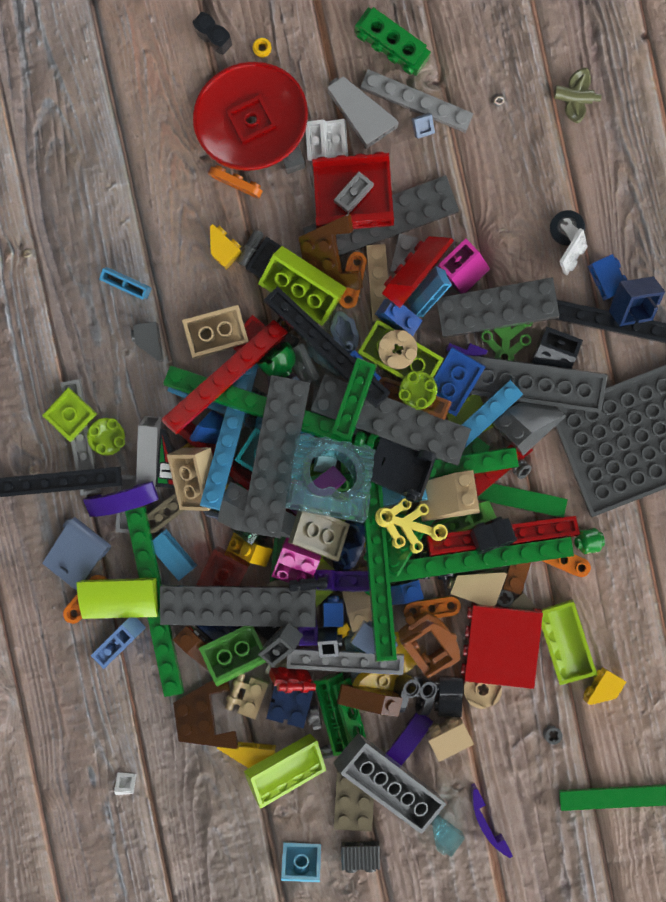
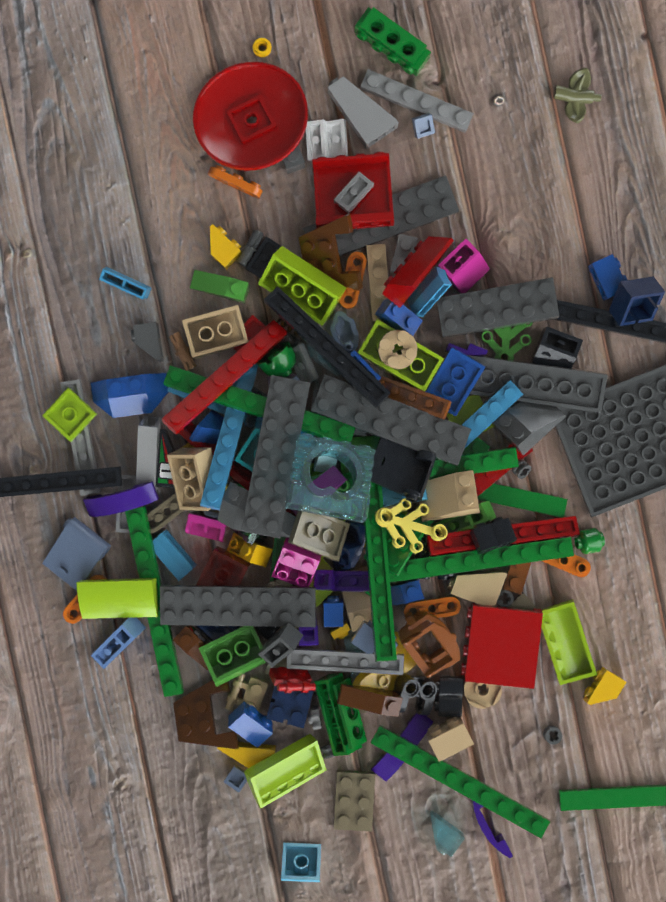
lime dish [87,418,125,456] -> none
white slope [114,772,136,795] -> none
black brick [193,12,232,55] -> none
black axle [289,577,327,592] -> none
black brick [318,627,343,658] -> none
green plate [332,358,377,440] -> none
dark grey brick [333,733,446,834] -> none
dark grey brick [341,841,380,873] -> none
green wheel [354,431,379,454] -> none
lime dish [399,371,438,410] -> none
plate [550,210,587,275] -> none
none -> blue wedge [91,373,169,418]
none -> medium nougat pin [169,332,197,371]
none -> dark pink hinge [185,513,227,542]
none -> bright green slope [190,270,250,304]
none -> sand blue plate [223,765,247,792]
none -> blue brick [228,701,273,748]
none -> green plate [370,725,550,838]

